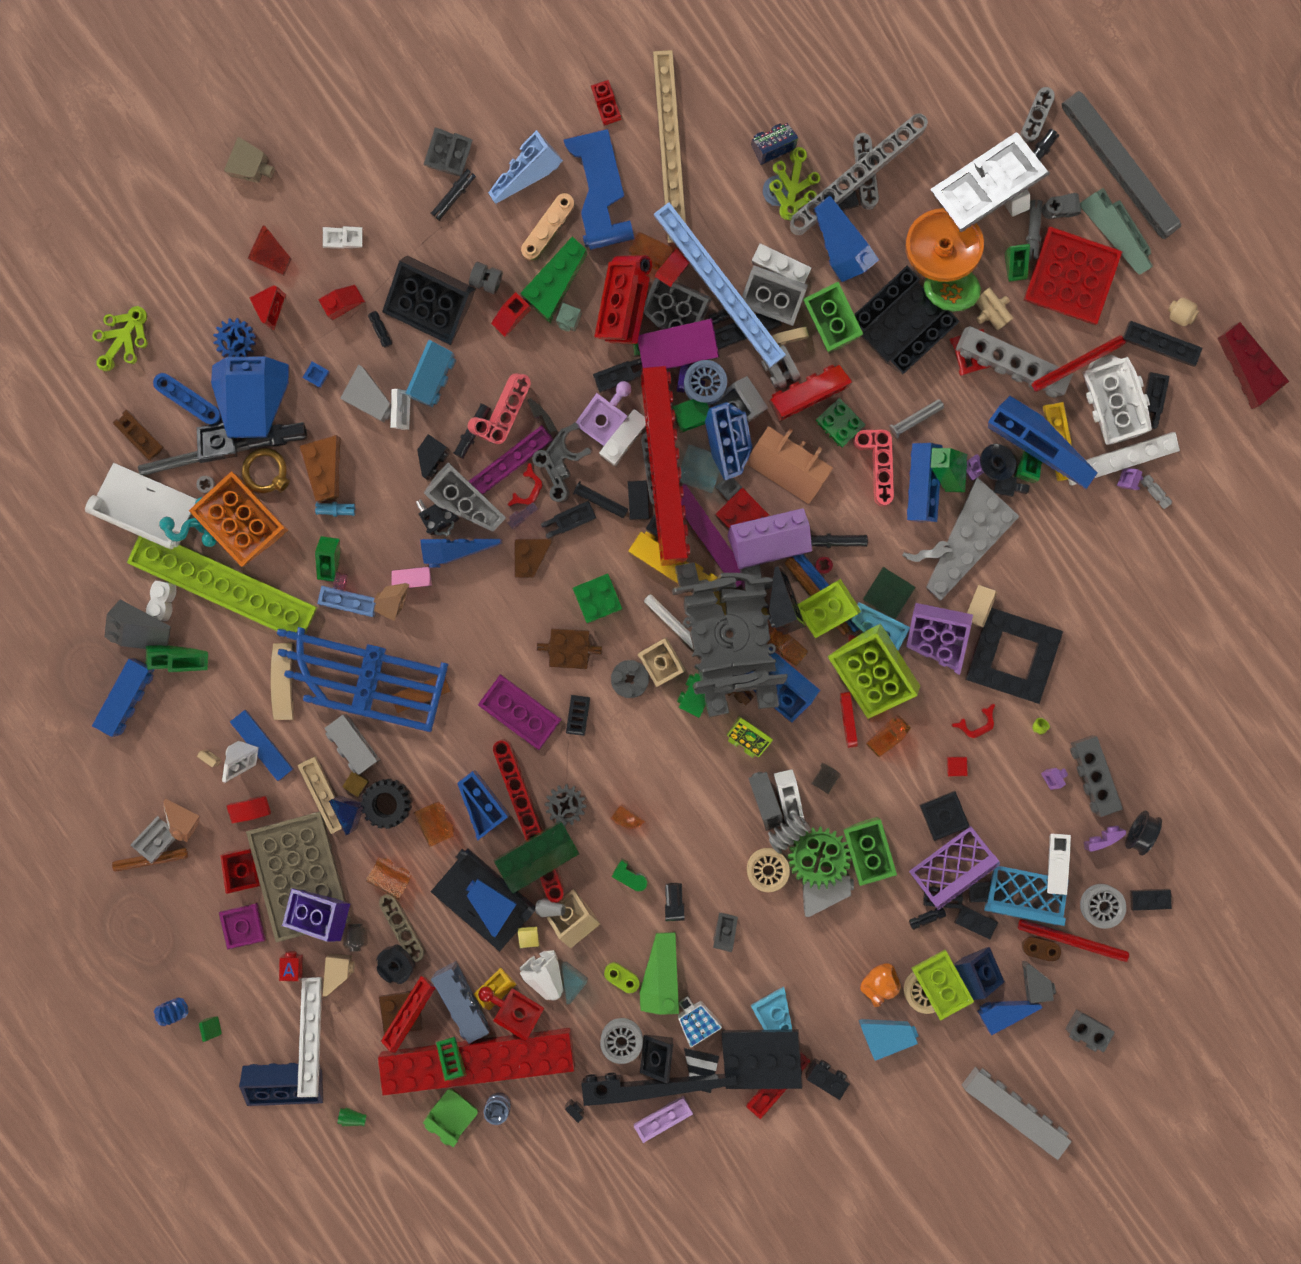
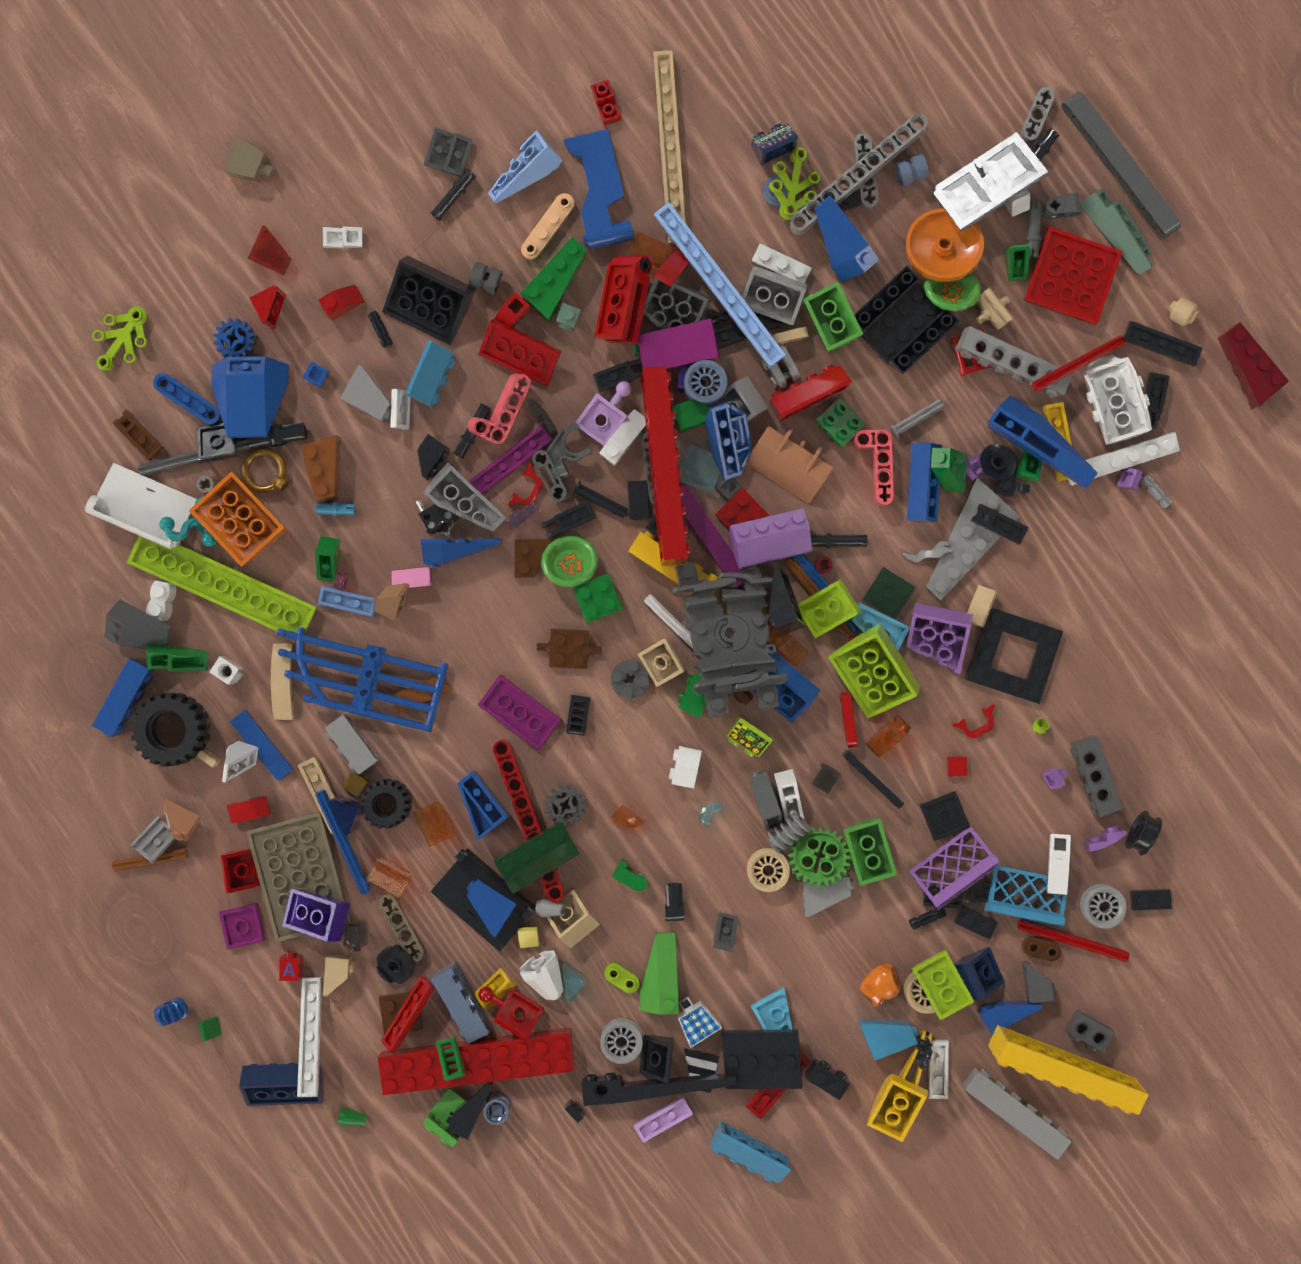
none -> black tyre [130,692,210,767]
none -> white brick [210,656,244,685]
none -> blue axle [315,790,371,895]
none -> black slope [446,1082,494,1140]
none -> red tile [478,319,562,386]
none -> bright green piece [541,536,598,587]
none -> white brick [669,746,702,789]
none -> clear light blue arm [699,801,723,826]
none -> dark azure slope [710,1121,791,1183]
none -> black tile [842,749,904,808]
none -> yellow slope [867,1030,932,1142]
none -> sand blue wheel [895,154,929,187]
none -> white tile [927,1039,949,1099]
none -> black plate [971,504,1029,545]
none -> yellow brick [988,1025,1149,1115]

